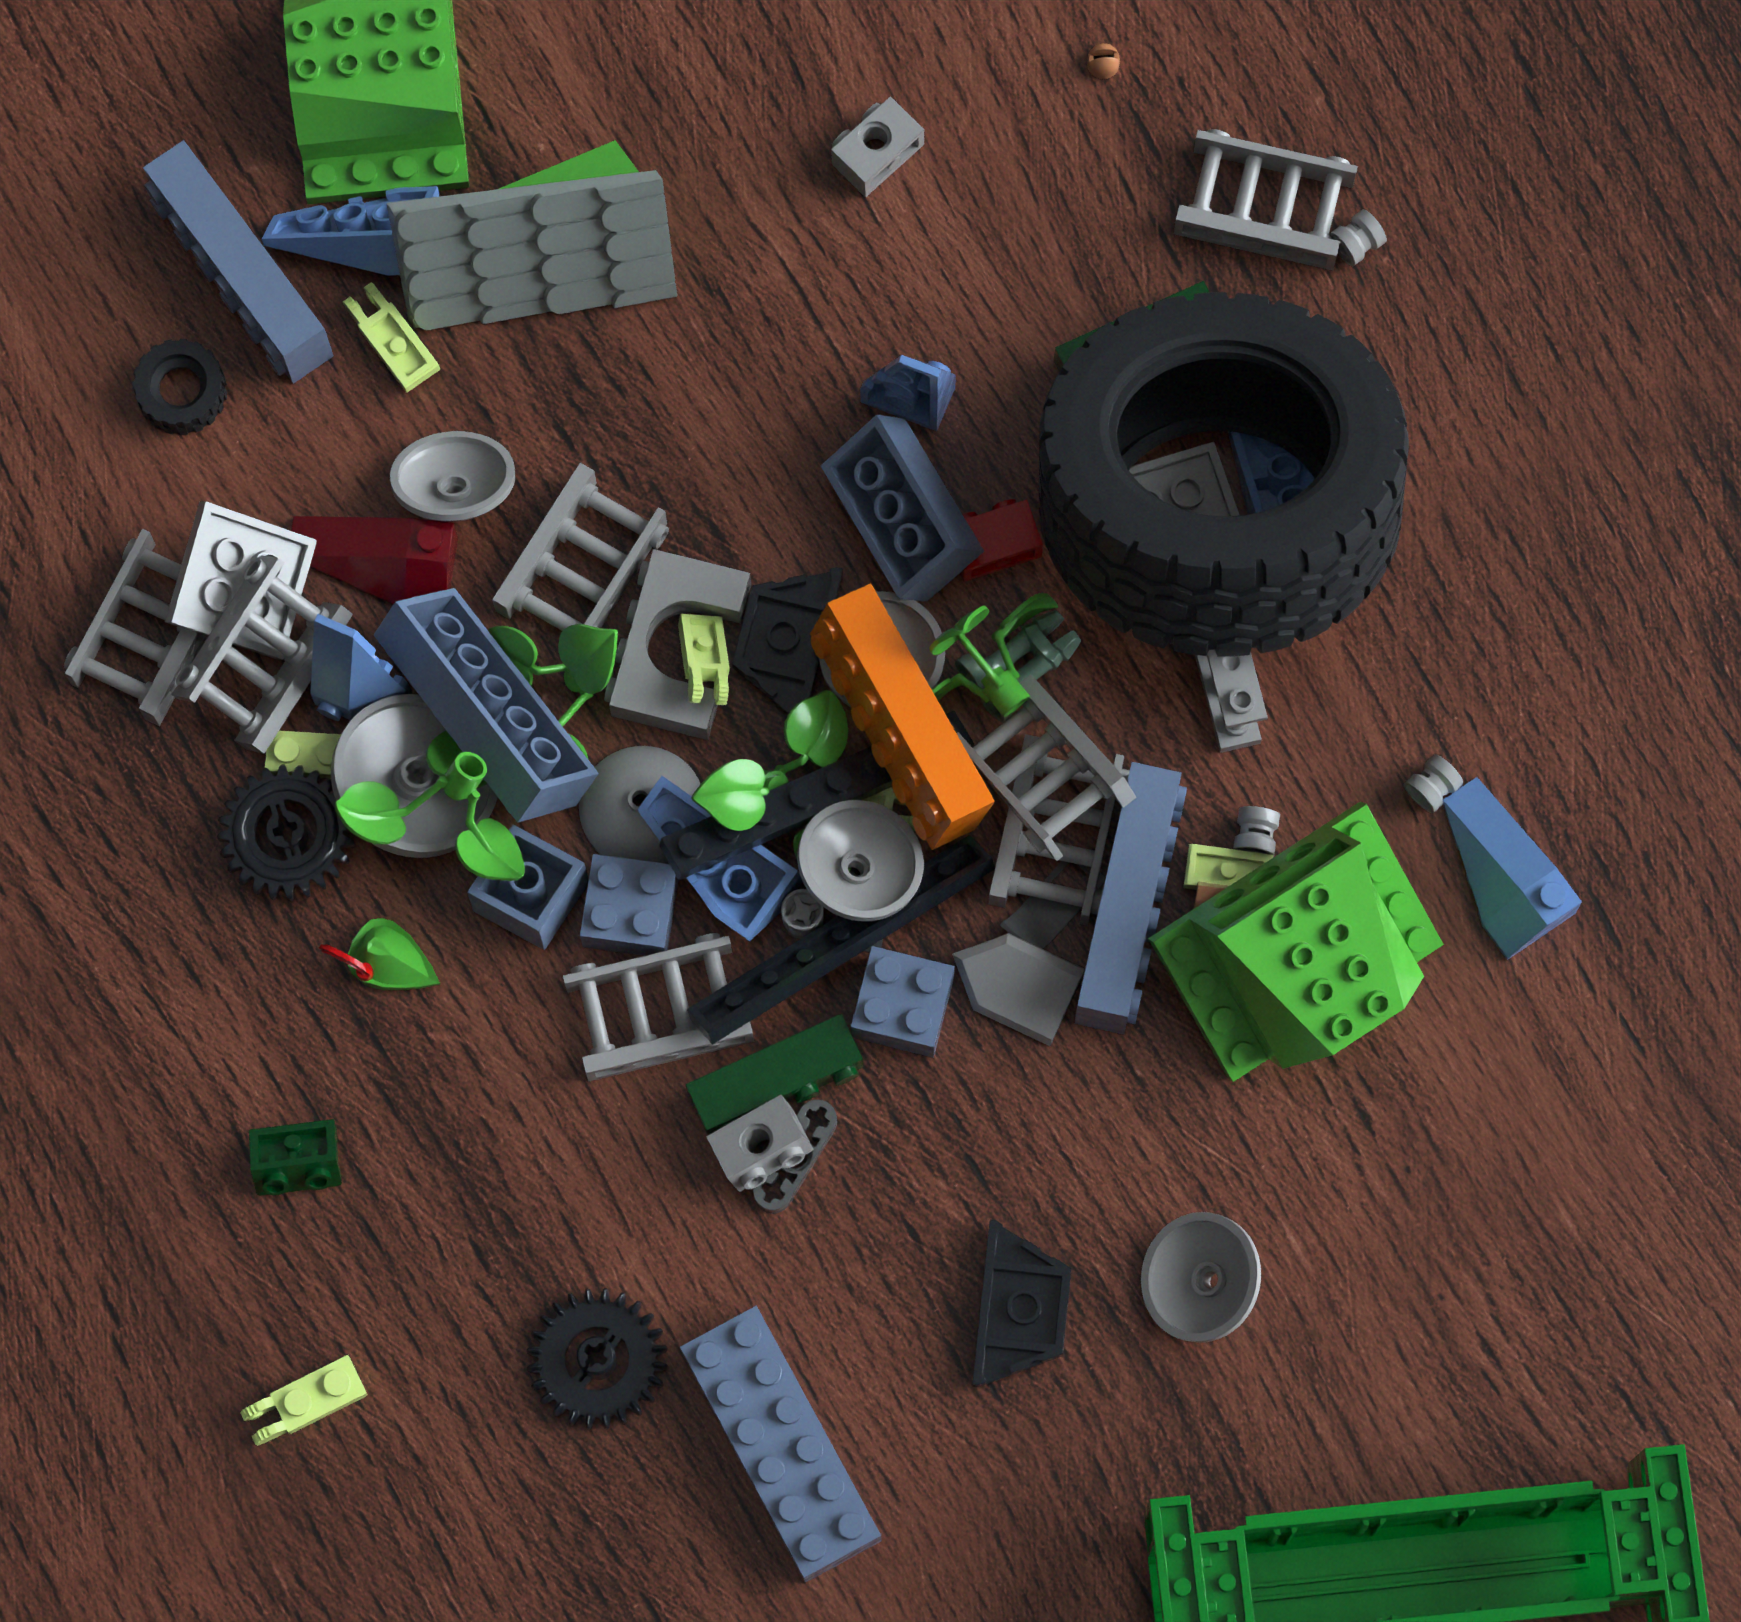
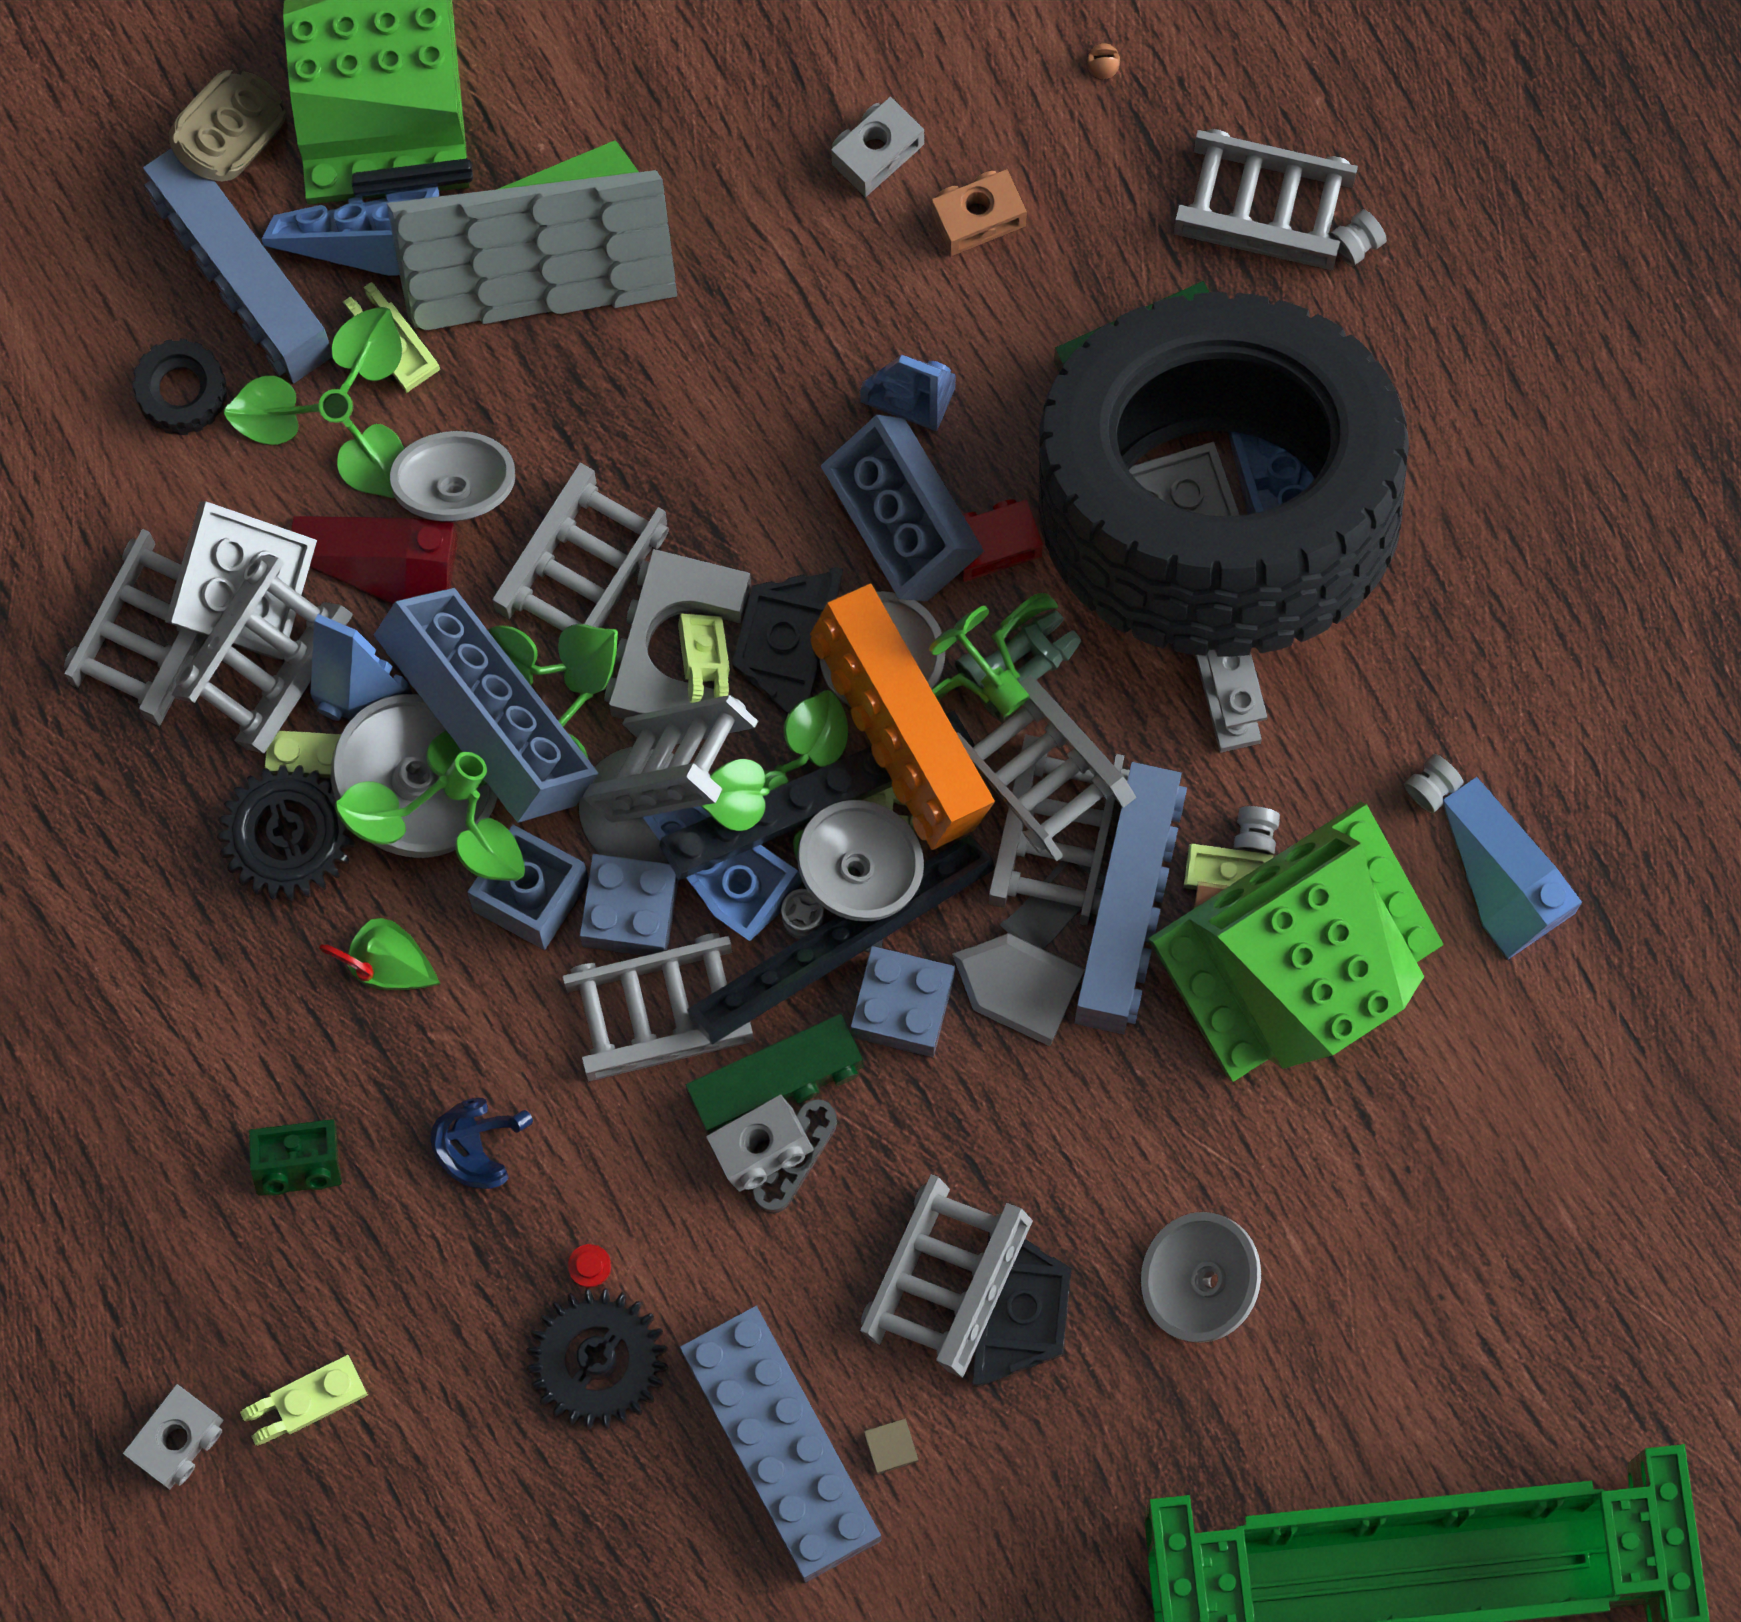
none -> light grey brick [123,1384,224,1490]
none -> dark tan tile [169,70,286,181]
none -> bright green plant [224,307,404,498]
none -> black axle [351,158,473,197]
none -> dark blue helmet [430,1097,533,1189]
none -> red plate [568,1244,611,1288]
none -> light grey fence [582,695,758,823]
none -> light grey fence [860,1174,1033,1378]
none -> dark tan tile [864,1418,918,1475]
none -> nougat brick [932,169,1027,256]

